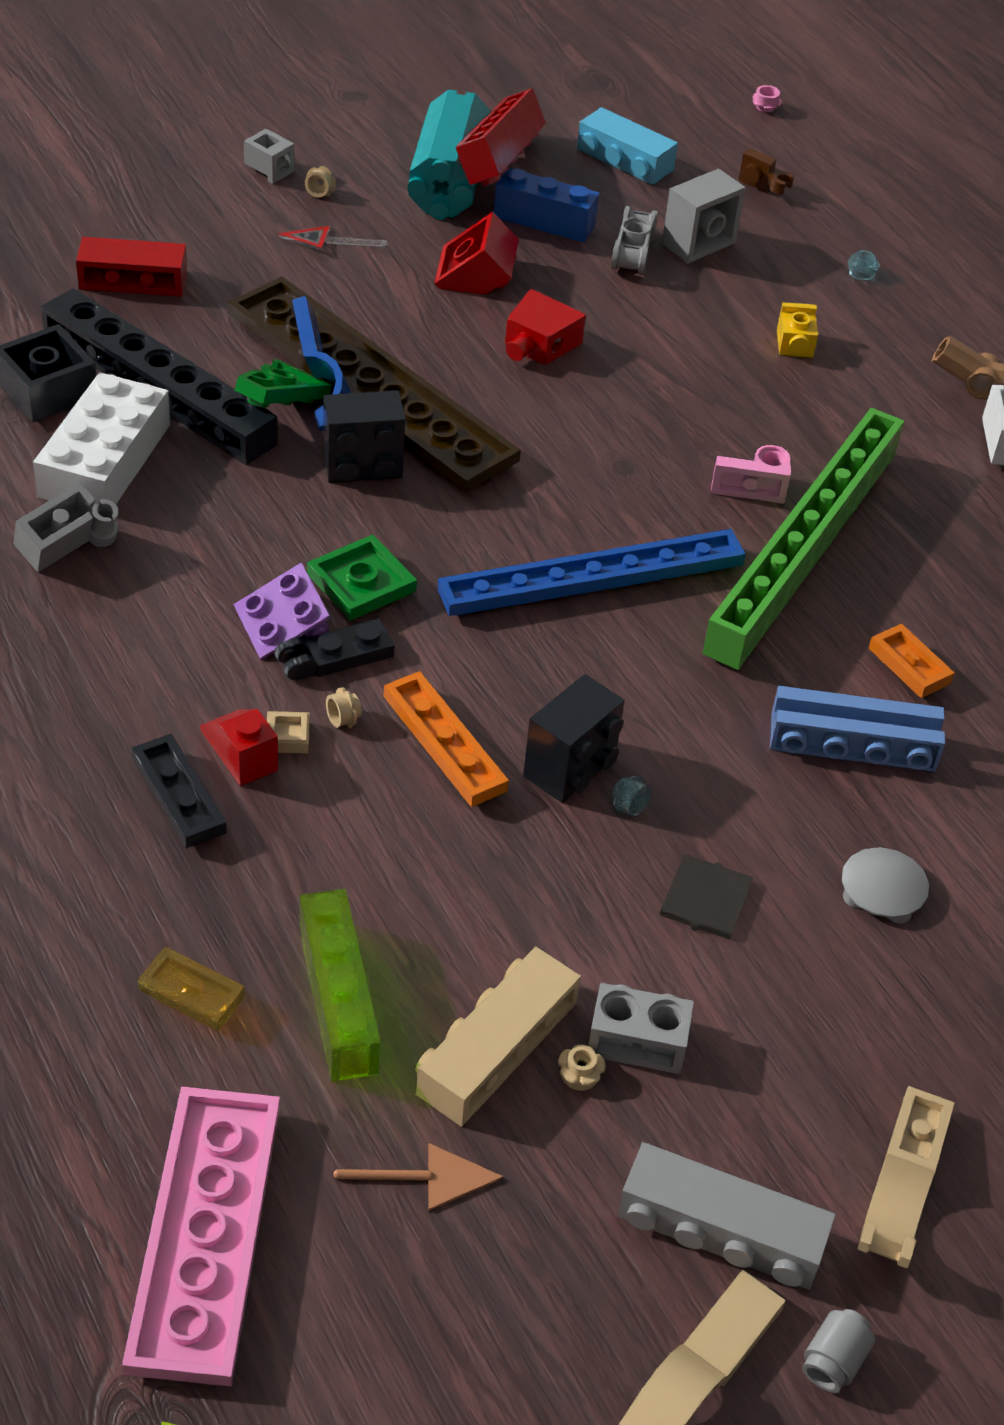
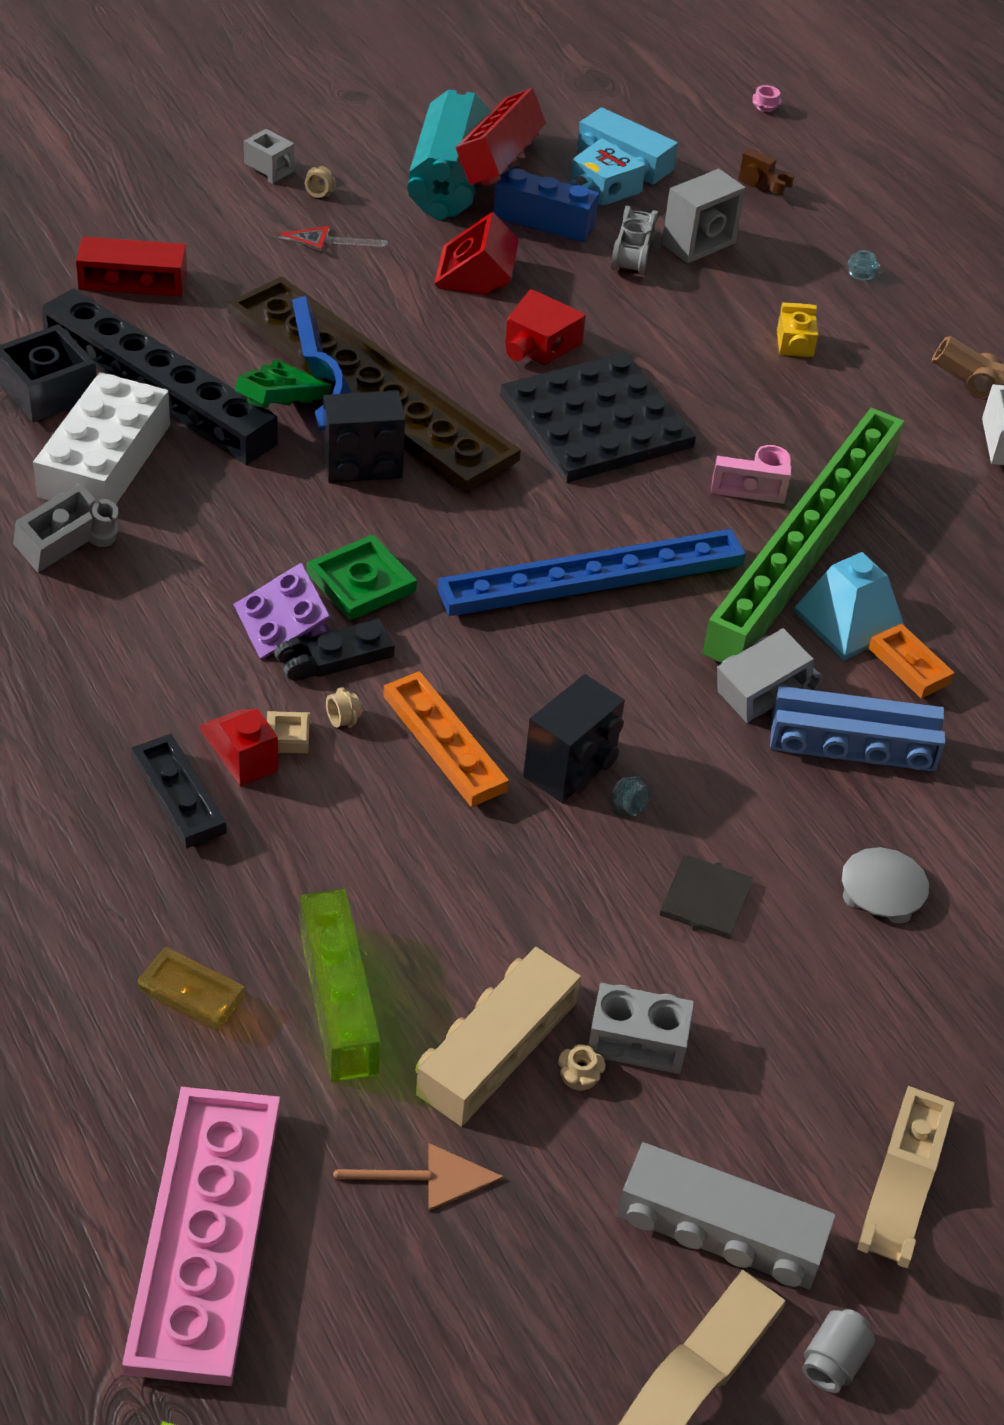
none -> black plate [500,352,696,483]
none -> medium azure torso [567,138,646,205]
none -> light grey hinge [717,628,823,723]
none -> medium azure slope [794,552,904,661]

